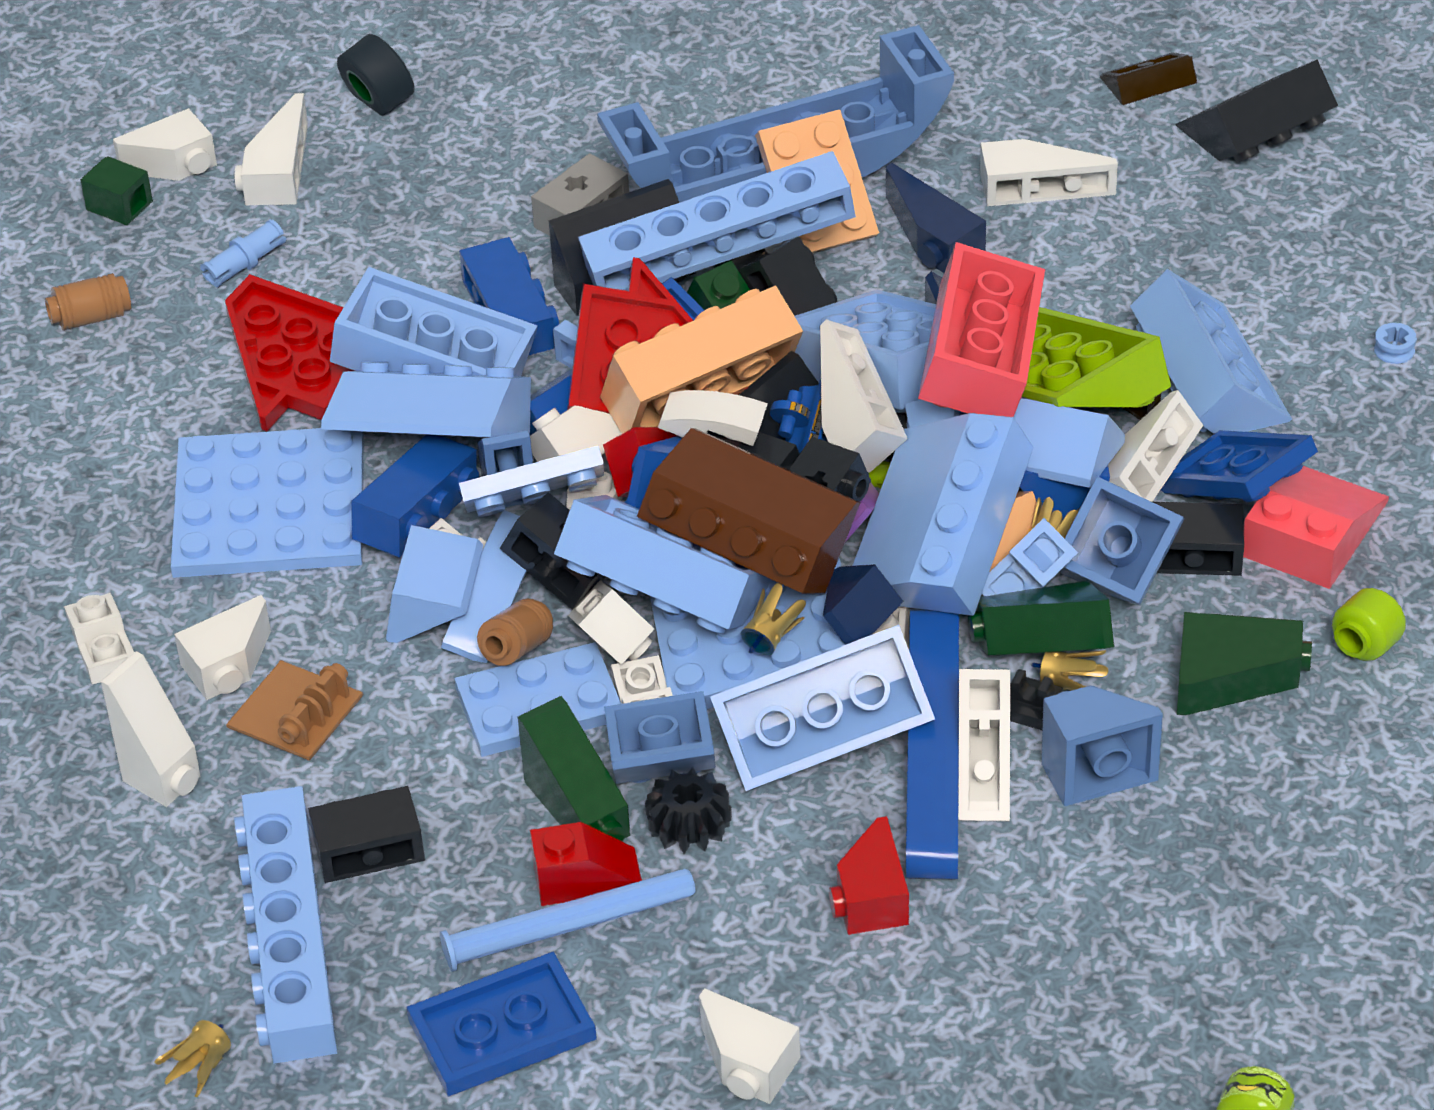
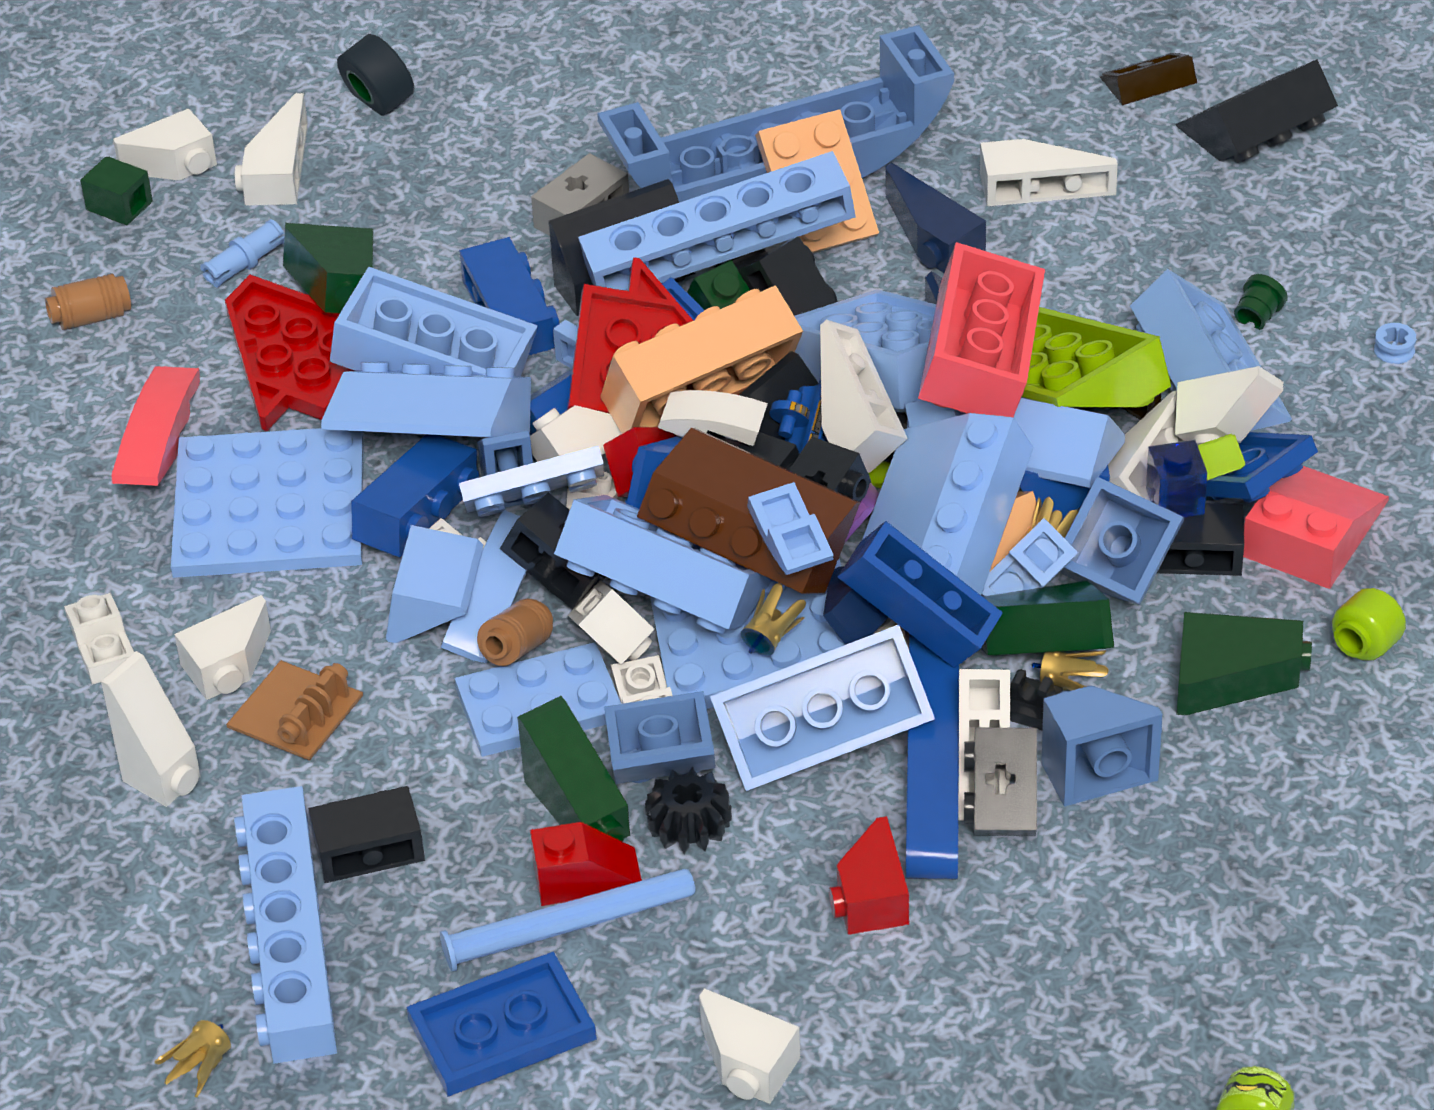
none -> coral slope [112,366,200,486]
none -> dark green slope [283,223,373,313]
none -> light blue slope [747,482,834,575]
none -> blue brick [838,521,1003,668]
none -> brick [964,727,1037,836]
none -> clear blue brick [1146,440,1208,517]
none -> white slope [1175,366,1284,447]
none -> lime slope [1189,433,1245,481]
none -> dark green piece [1234,274,1288,330]

